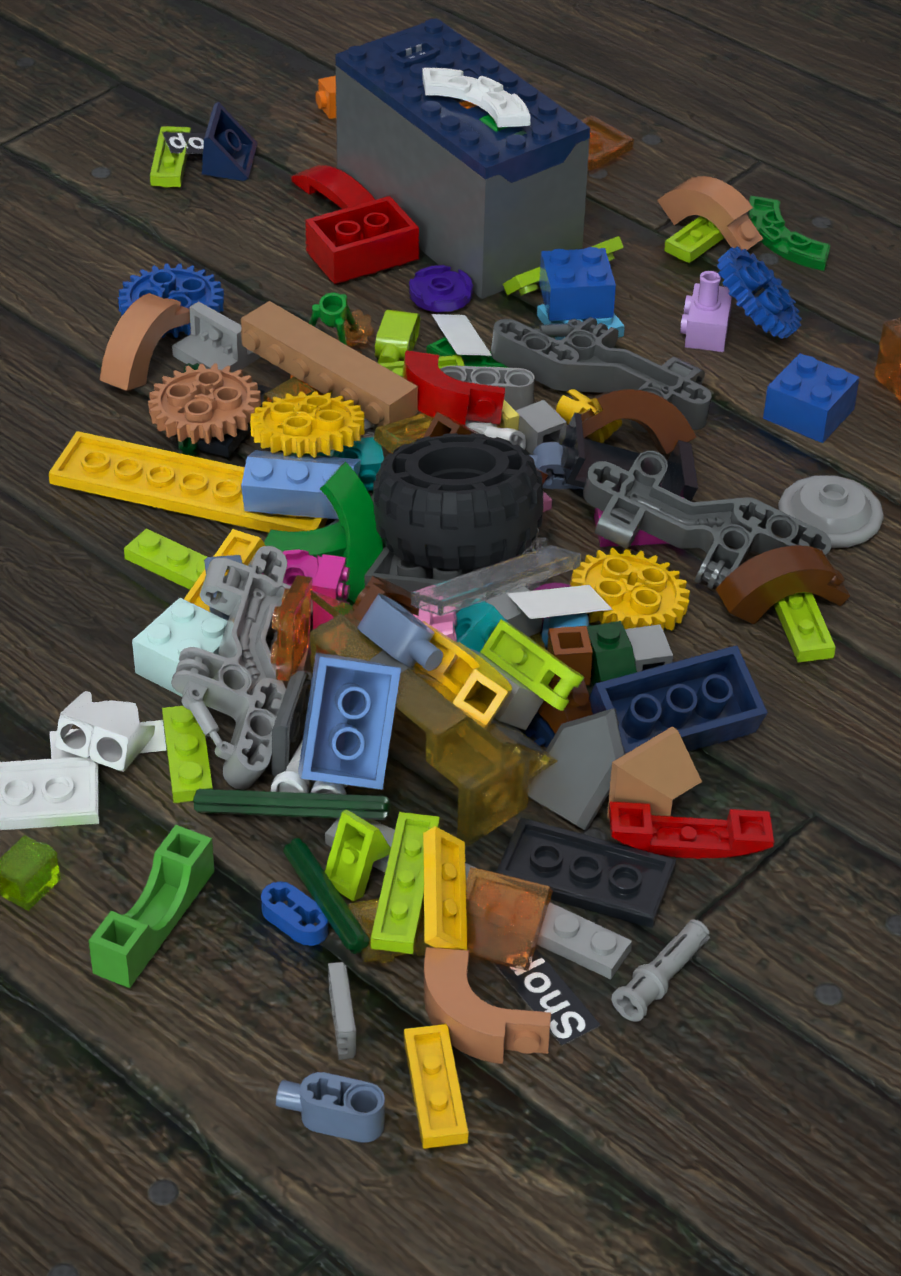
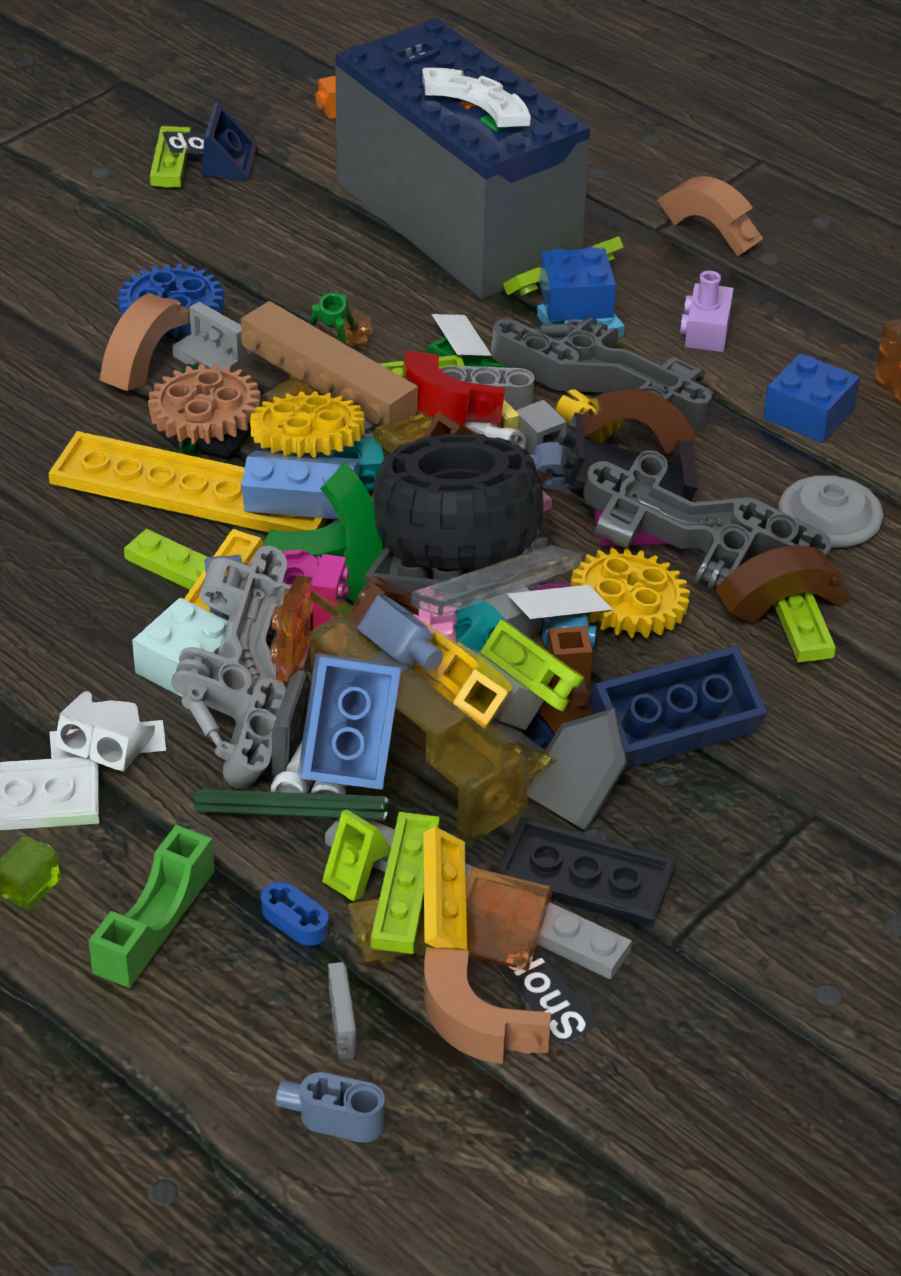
lime plate [162,706,213,803] -> none
dark green axle [284,838,369,954] -> none
red slope [291,165,375,209] -> none
red brick [305,196,419,284] -> none
lime piece [375,309,420,364] -> none
yellow plate [404,1024,468,1149] -> none
dark purple plate [409,265,473,312] -> none
clear orange plate [581,115,634,171] -> none
dark green slope [587,621,637,686] -> none
medium nougat slope [607,726,702,820] -> none
red slope [609,801,774,858] -> none
light grey pin [611,919,710,1022] -> none
light grey brick [625,624,673,672] -> none
lime plate [664,216,724,263] -> none
blue gear [717,246,802,339] -> none
green tile [748,196,831,271] -> none

